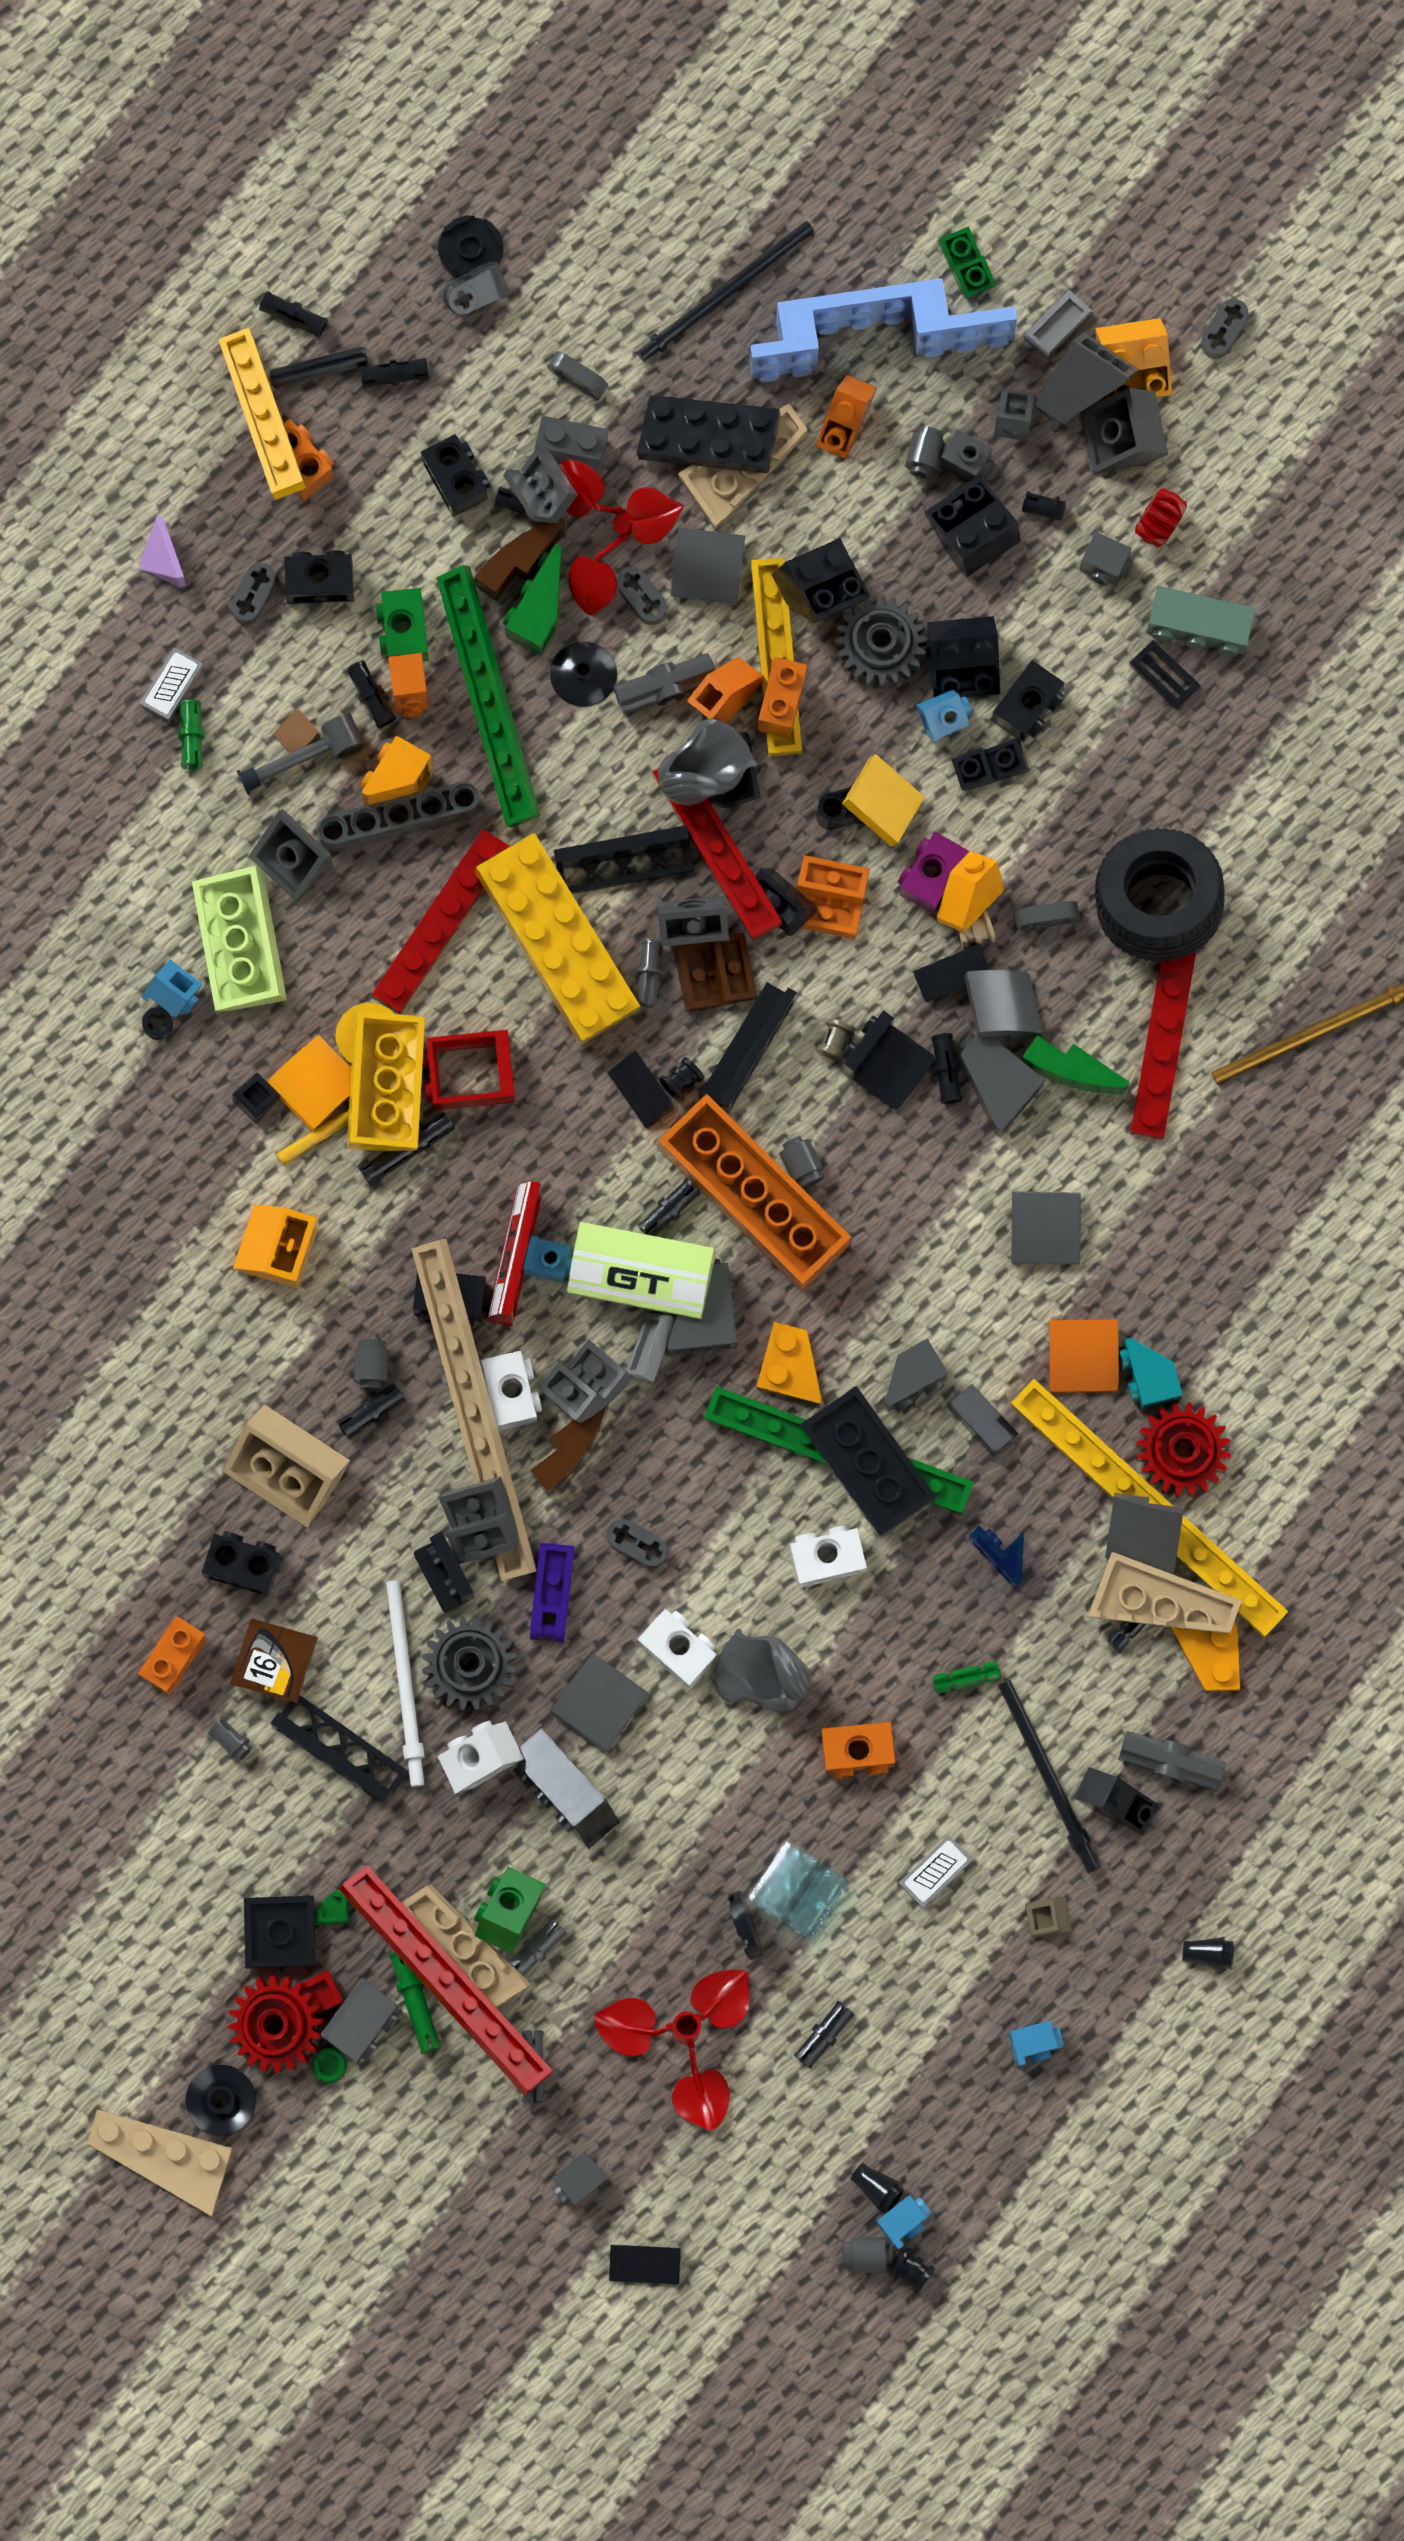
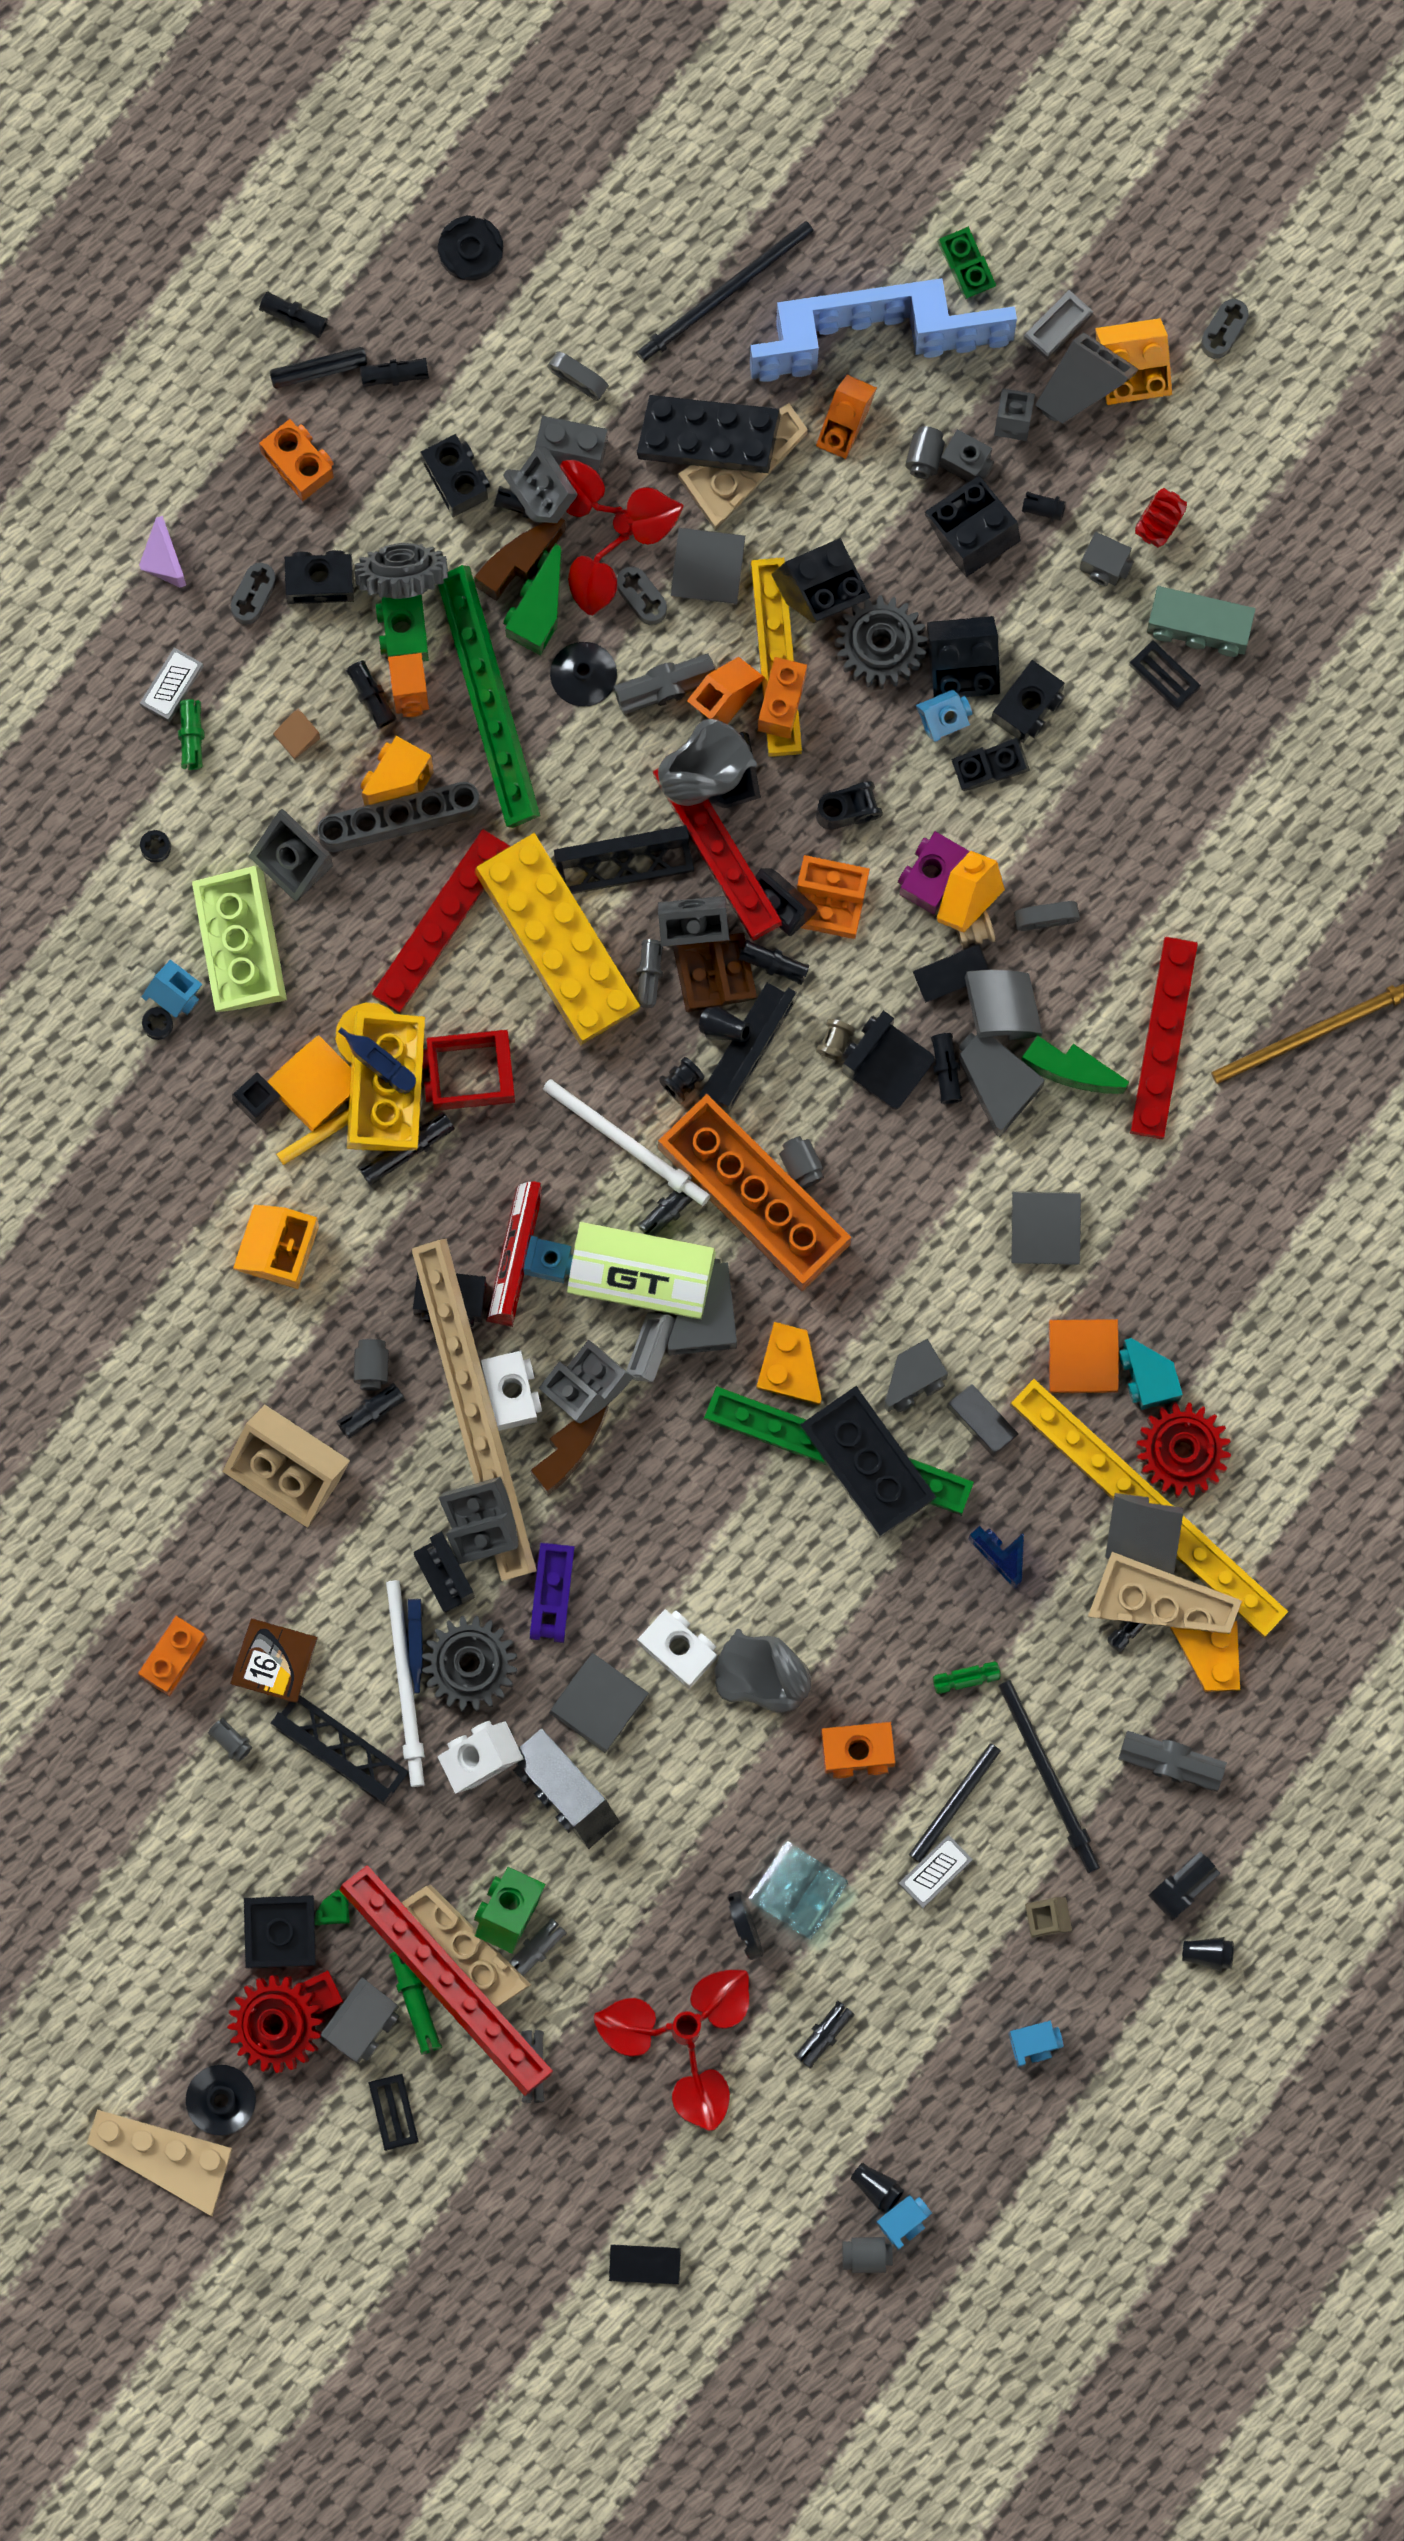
black brick [202,1531,282,1597] -> none
yellow plate [218,327,306,500] -> none
dark grey piece [237,714,365,795] -> none
green tile [312,2048,347,2084] -> none
dark grey piece [442,262,510,315] -> none
dark grey brick [551,2151,607,2207] -> none
black slope [607,1050,674,1128] -> none
dark grey beam [607,1519,668,1568] -> none
white brick [789,1525,867,1588] -> none
yellow tile [842,754,925,847] -> none
black bush [888,2247,935,2294] -> none
black slope [1074,1767,1158,1835] -> none
dark grey slope [1080,387,1168,474] -> none
black tyre [1095,828,1225,962] -> none
none -> black bush [140,830,171,863]
none -> dark blue piece [338,1027,416,1094]
none -> dark grey gear [355,543,448,599]
none -> black tile [368,2074,419,2151]
none -> dark blue piece [408,1599,423,1694]
none -> white bar [543,1079,710,1206]
none -> black cone [699,1006,752,1042]
none -> black pin [739,940,809,985]
none -> black bar [909,1743,1001,1863]
none -> black piece [1148,1852,1220,1921]

